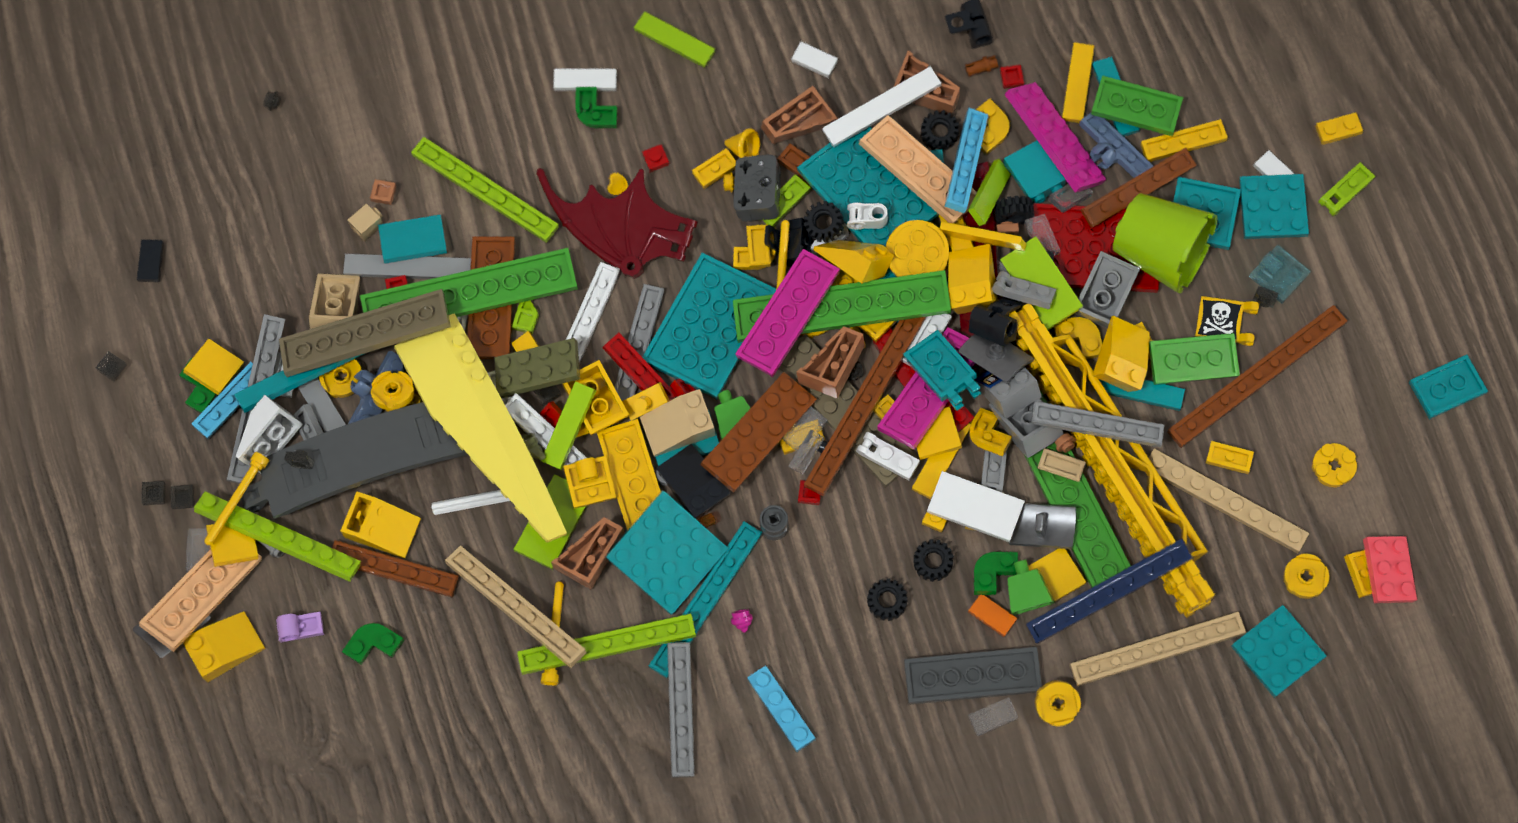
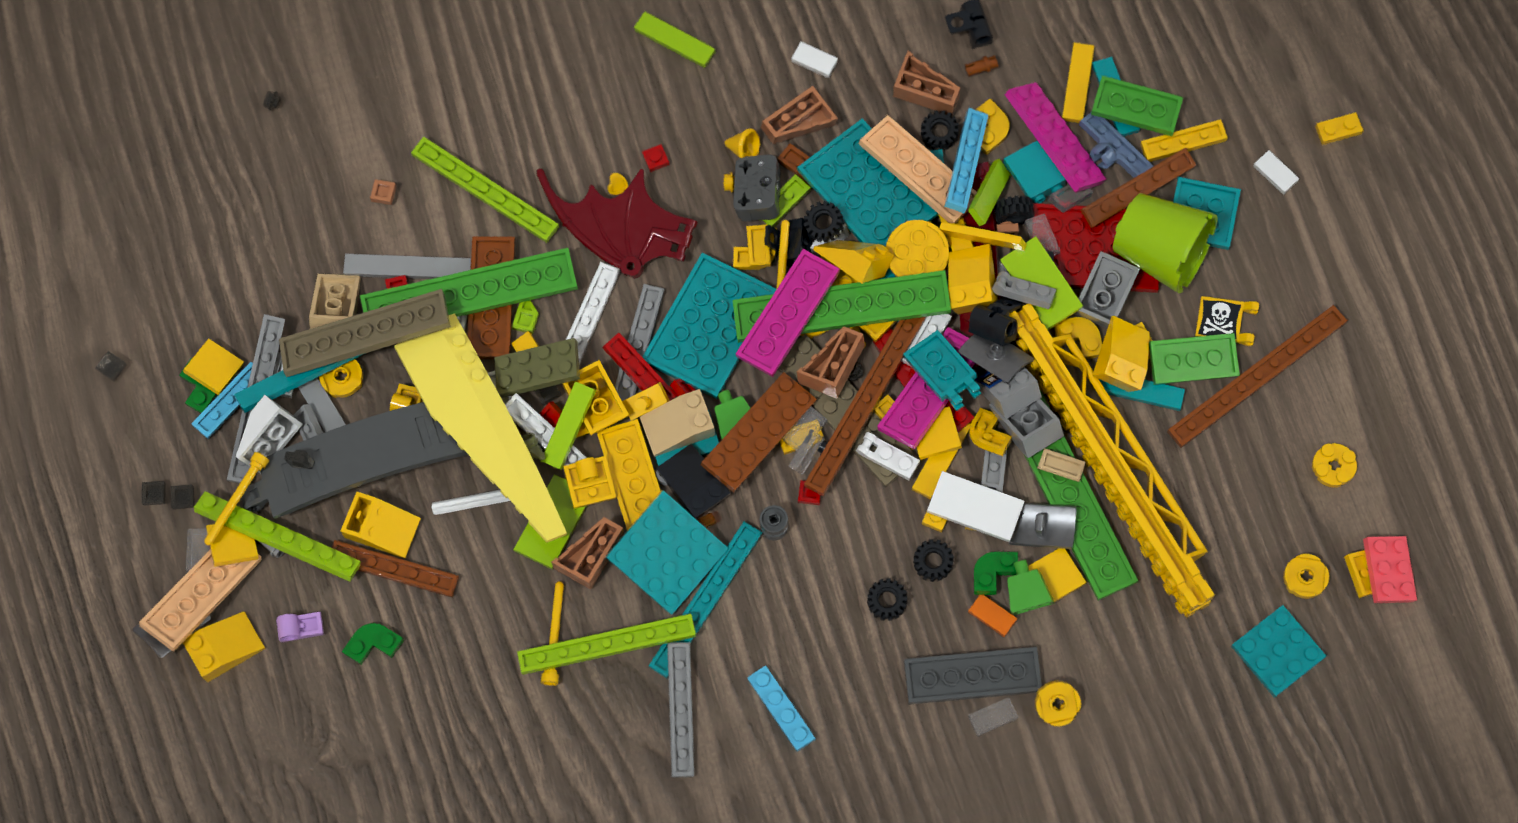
black tile [137,240,164,282] -> none
tan brick [348,203,383,242] -> none
sand blue plate [348,351,405,424] -> none
yellow plate [371,371,415,412] -> none
teal tile [378,214,447,264] -> none
tan plate [445,545,586,668] -> none
white tile [554,69,617,91] -> none
green plate [575,87,617,128] -> none
yellow plate [692,148,736,189] -> none
dark pink plate [731,609,753,633] -> none
white tile [822,67,941,147] -> none
white piece [847,203,888,230] -> none
red tile [1000,65,1024,89] -> none
dark blue plate [1026,539,1194,644] -> none
light grey tile [1031,401,1164,448] -> none
nougat plate [1055,433,1076,453] -> none
tan plate [1070,612,1246,686] -> none
tan plate [1149,449,1309,554] -> none
yellow plate [1206,441,1254,474] -> none
teal plate [1239,174,1309,239] -> none
clear light blue plate [1249,245,1311,304] -> none
clear smoke plate [1252,286,1279,308] -> none
lime plate [1318,162,1375,217] -> none
teal tile [1409,354,1488,420] -> none

